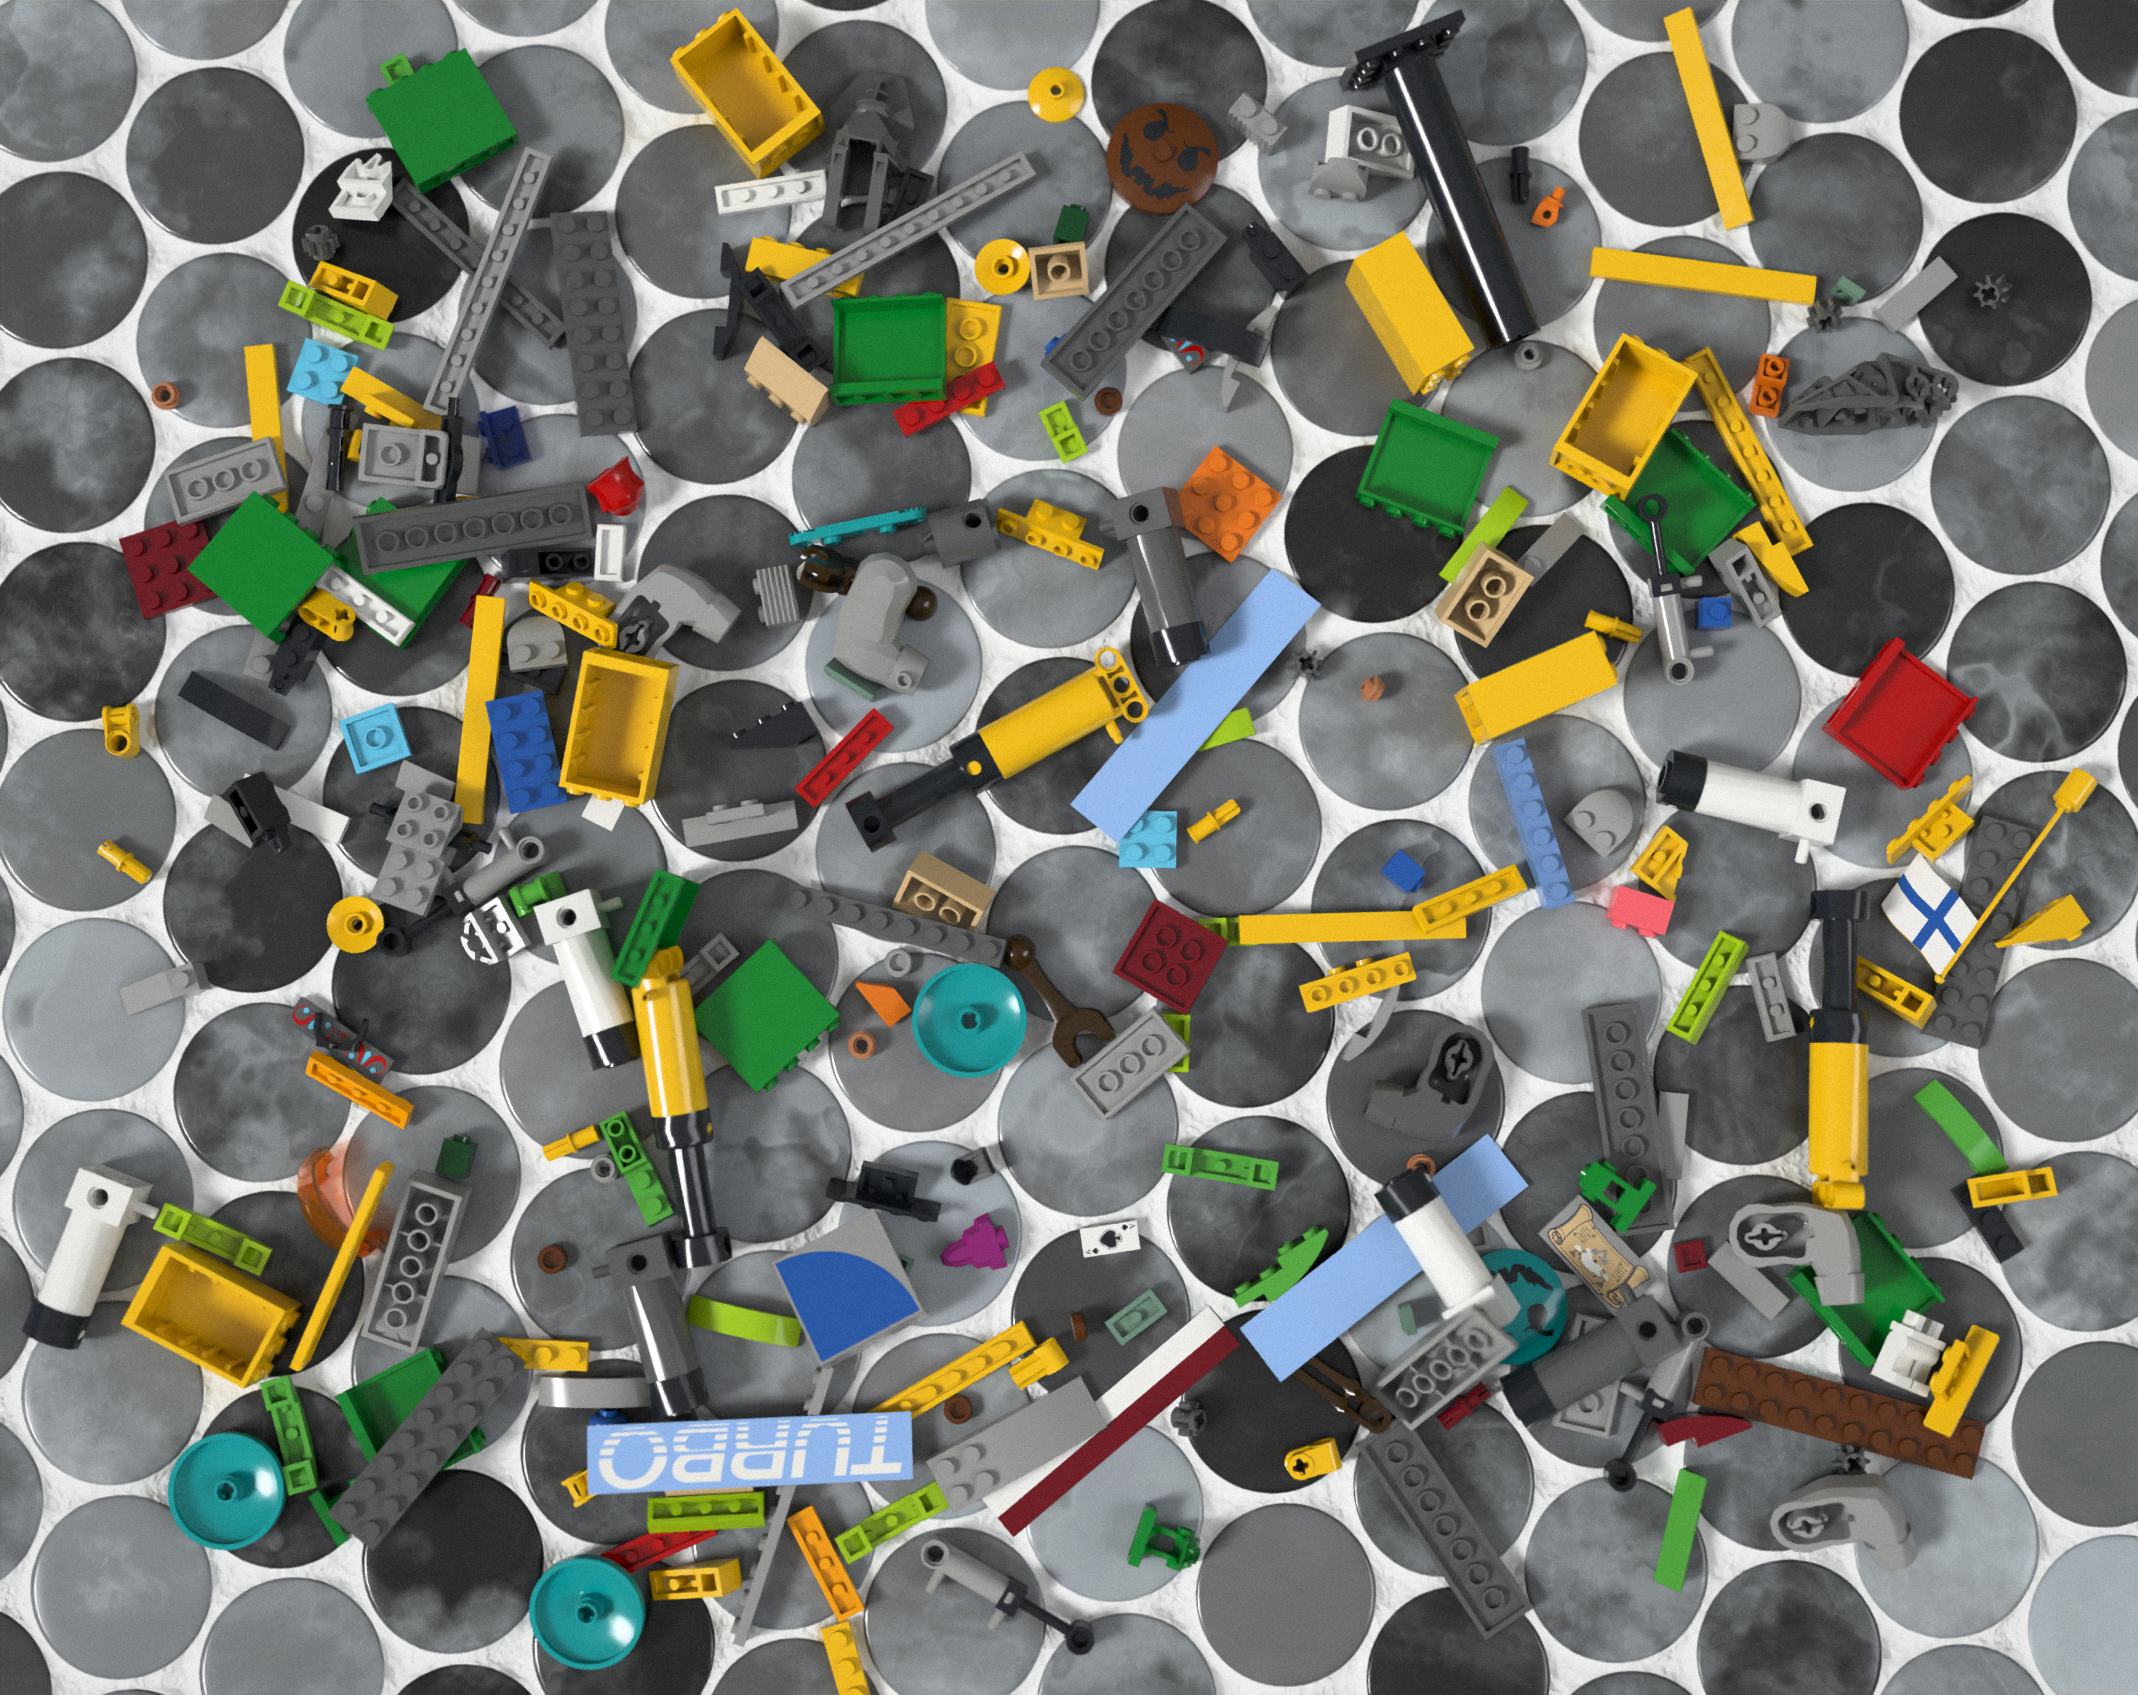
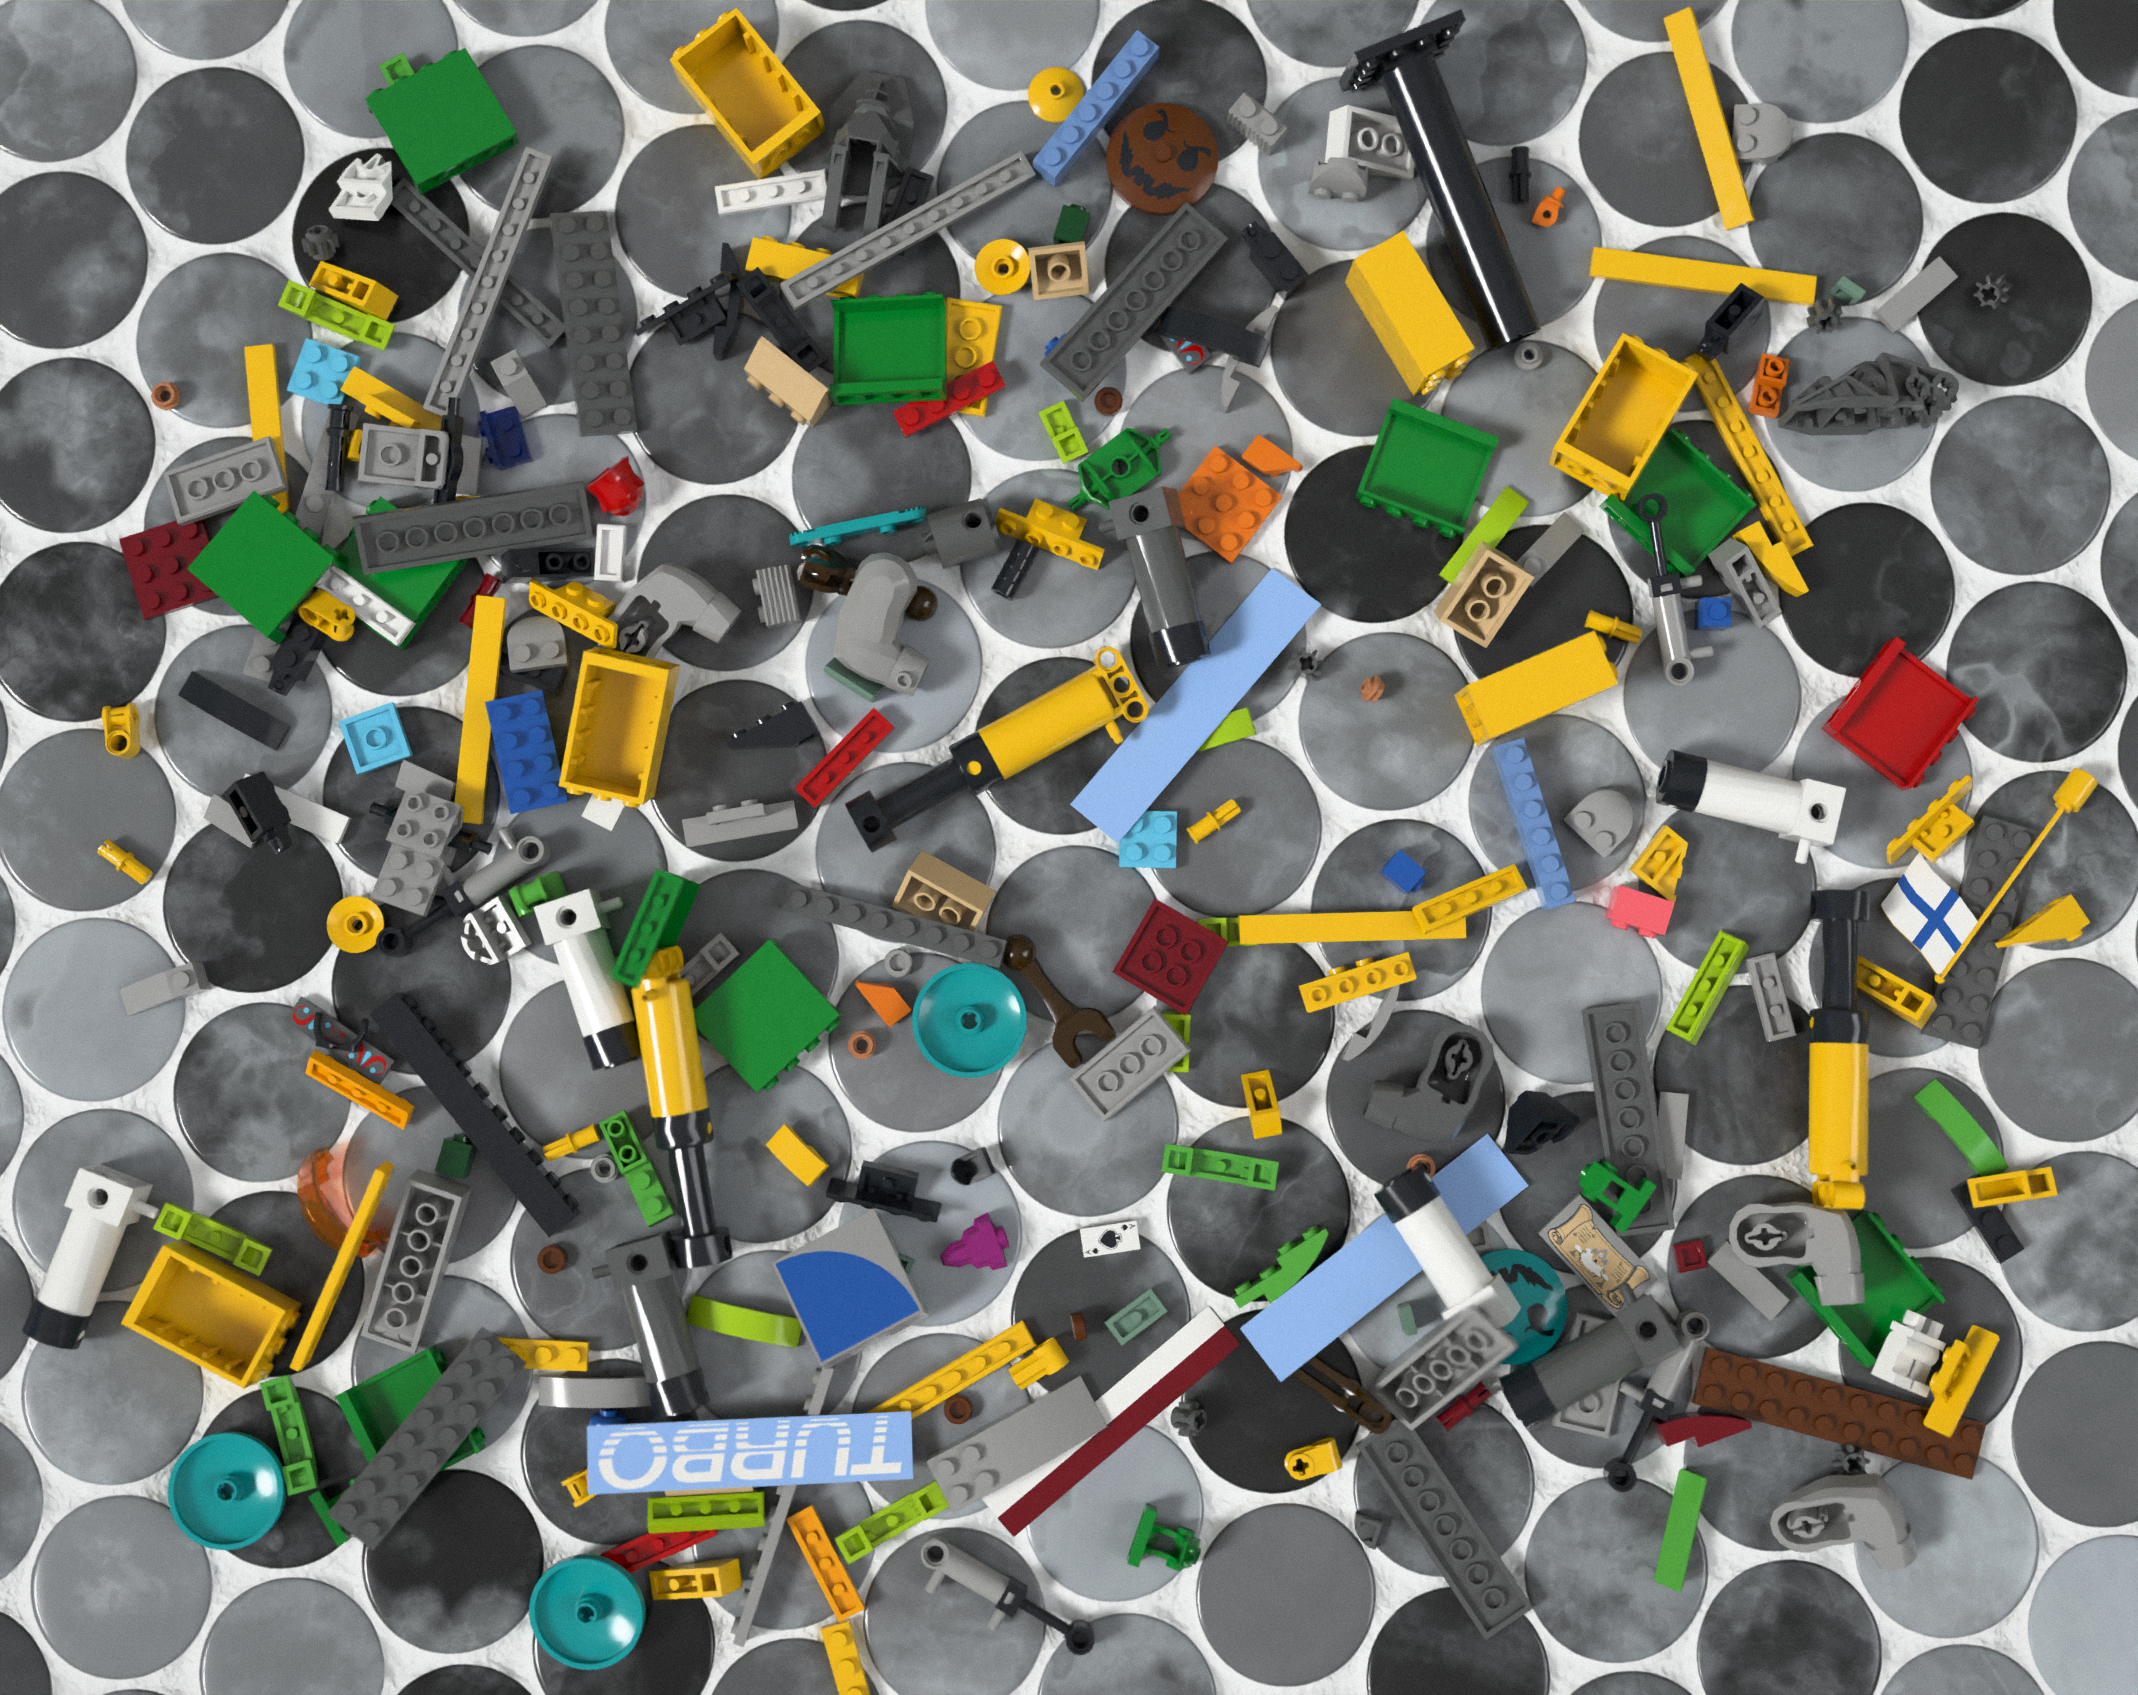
none -> black brick [370,993,581,1237]
none -> light grey slope [490,349,548,419]
none -> black bracket [635,272,737,346]
none -> yellow slope [766,1124,829,1187]
none -> black axle [991,539,1039,601]
none -> medium blue brick [1033,30,1159,187]
none -> green plate [1067,428,1172,512]
none -> orange slope [1241,435,1303,478]
none -> yellow slope [1241,1070,1282,1139]
none -> dark grey tile [1354,1512,1384,1550]
none -> black slope [1504,1090,1581,1155]
none -> black hinge [1696,283,1764,362]

